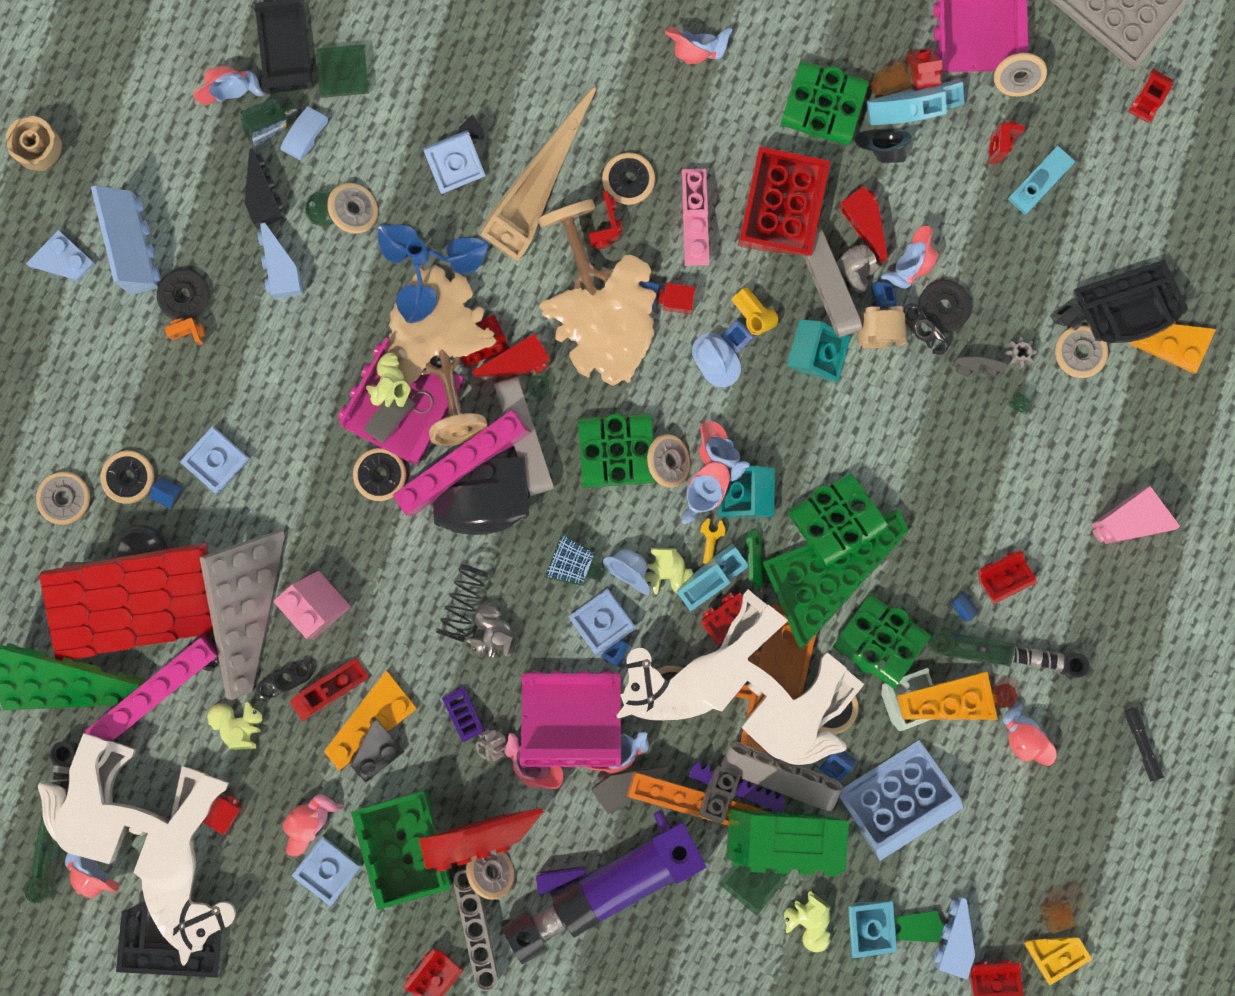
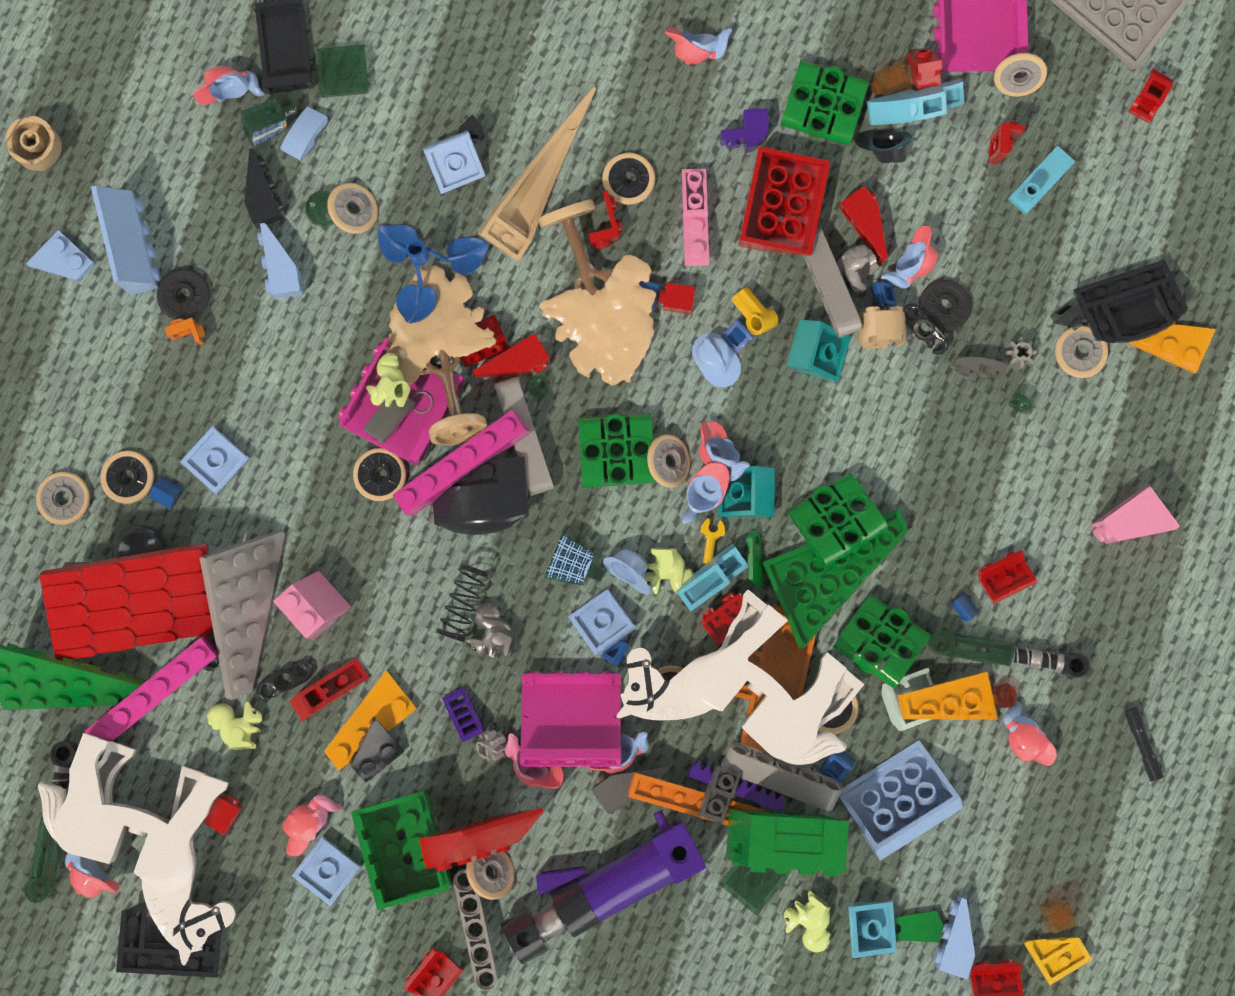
none -> dark purple brick [720,108,769,153]

